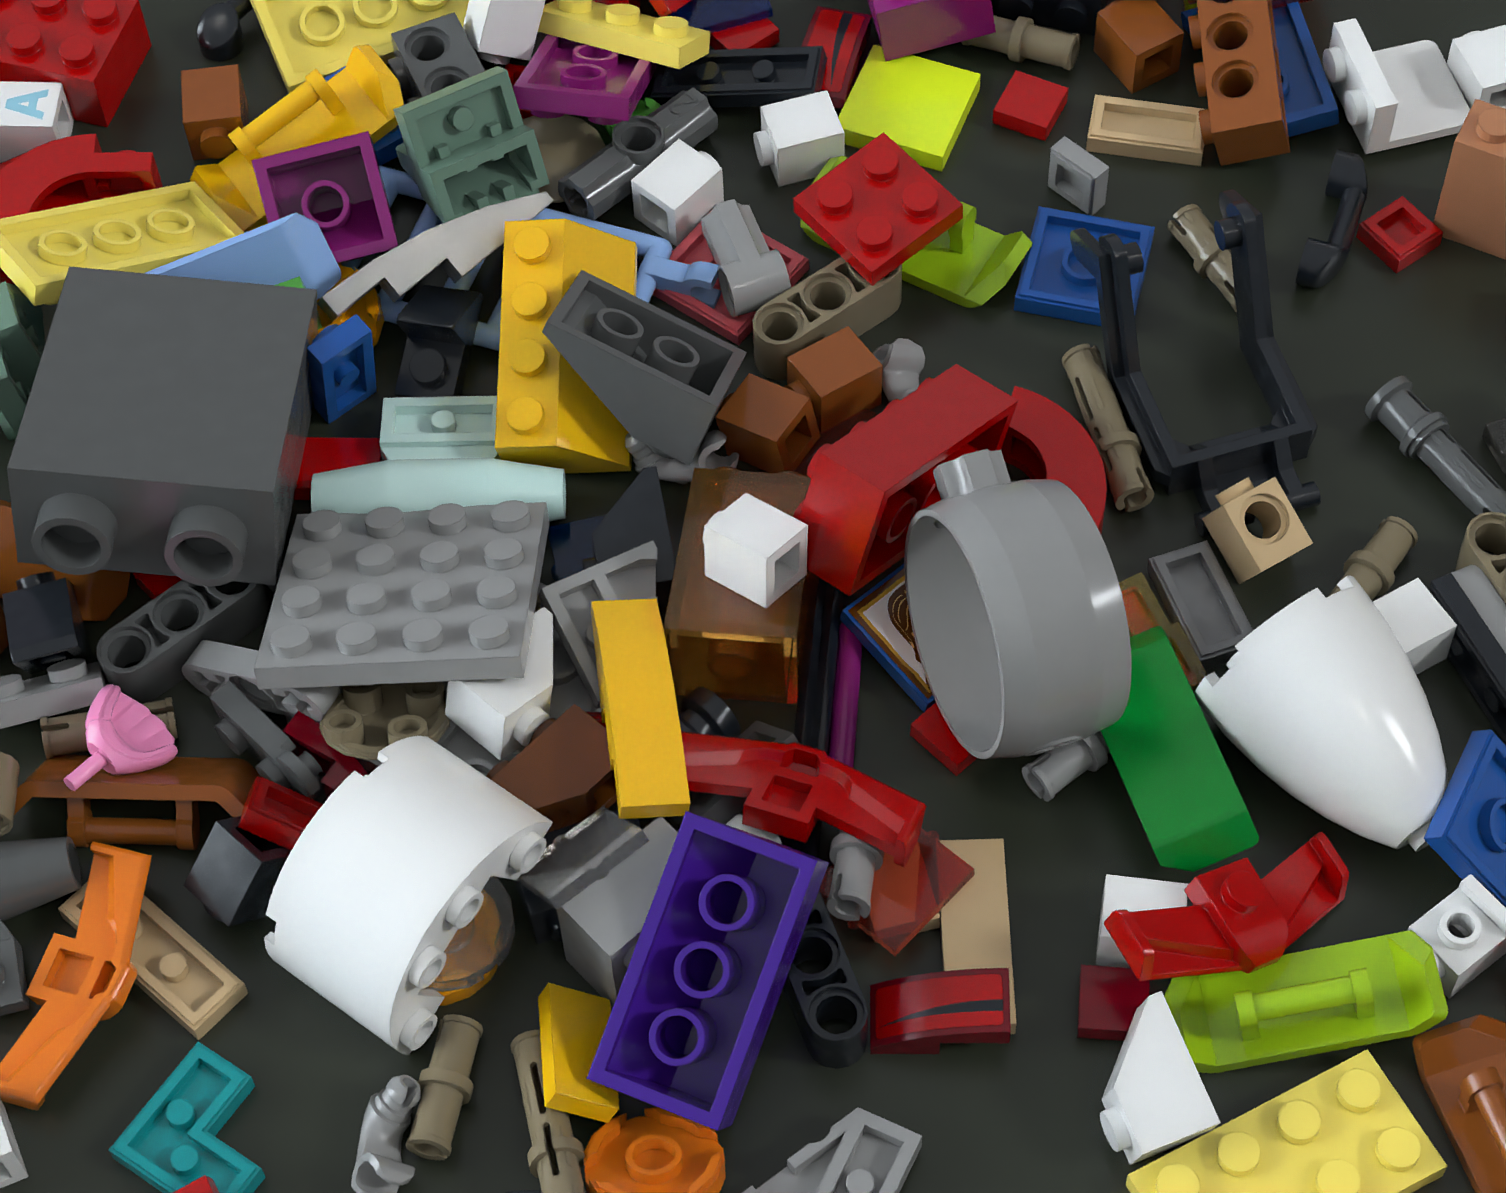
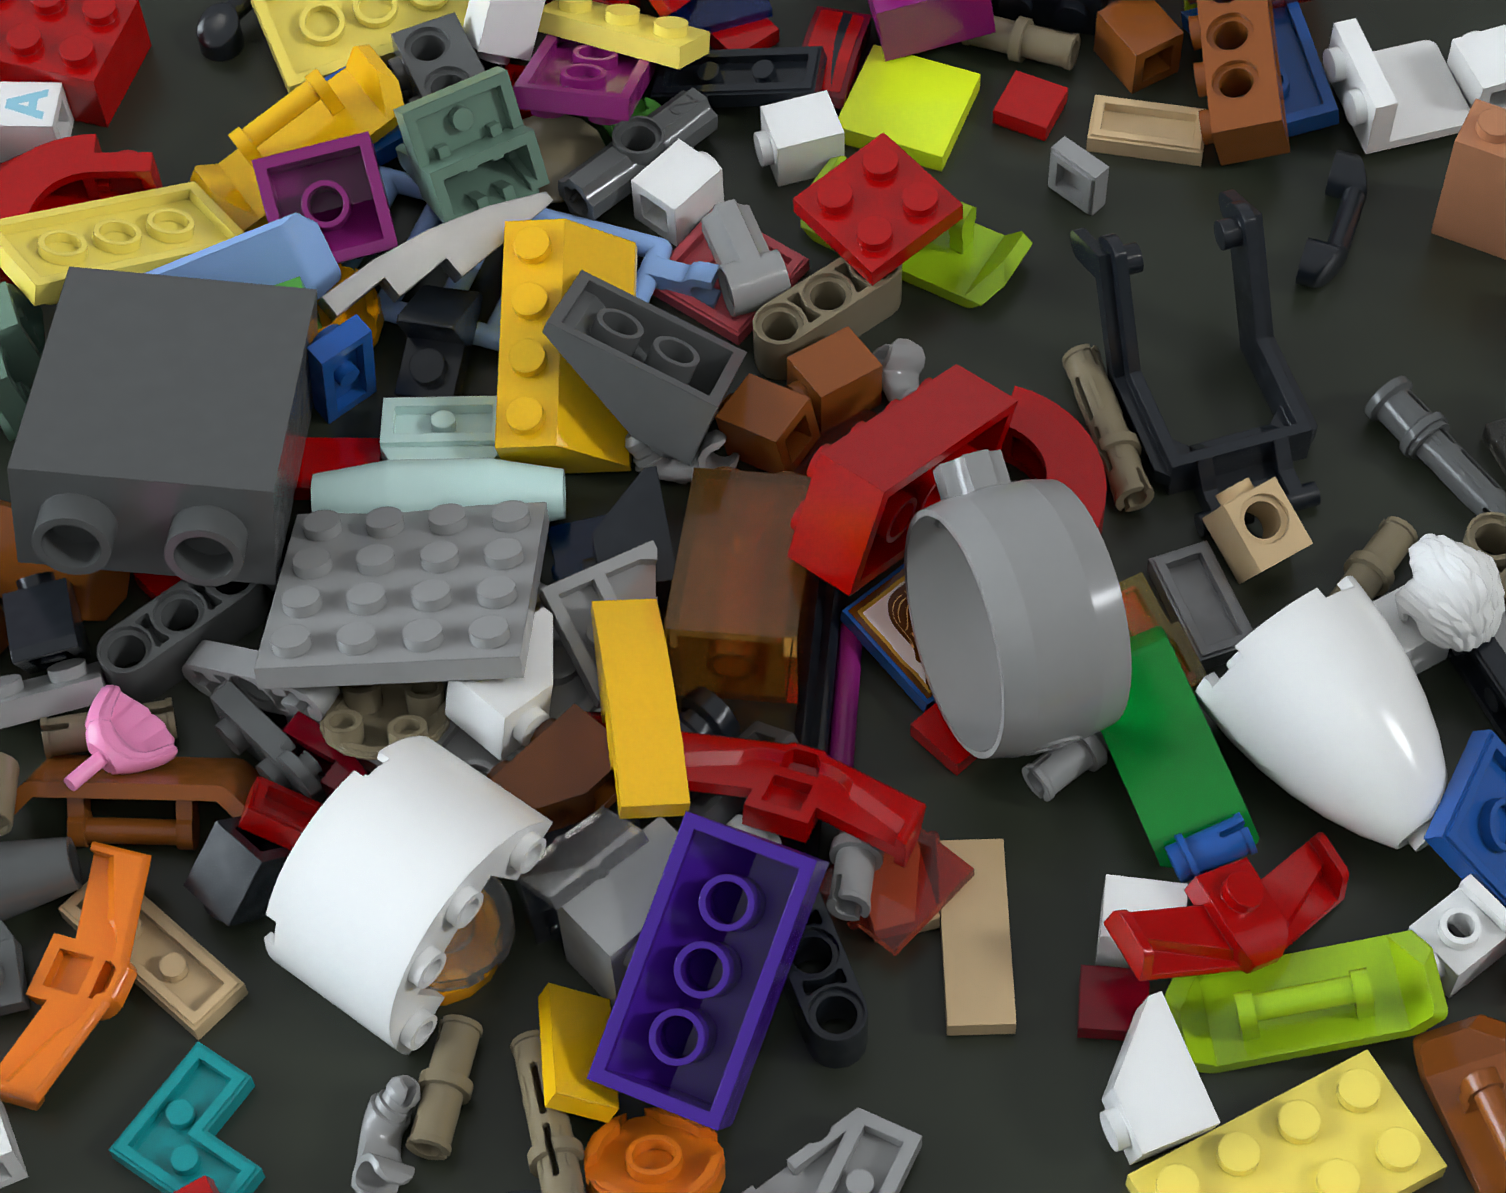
dark orange brick [181,64,249,161] -> none
white brick [703,493,808,608] -> none
slope [870,968,1011,1054] -> none
blue tile [1014,206,1155,326] -> none
dark tan pin [1167,204,1237,312] -> none
red tile [1356,196,1443,274] -> none
none -> blue pin [1164,812,1258,883]
none -> white hair [1395,533,1505,652]

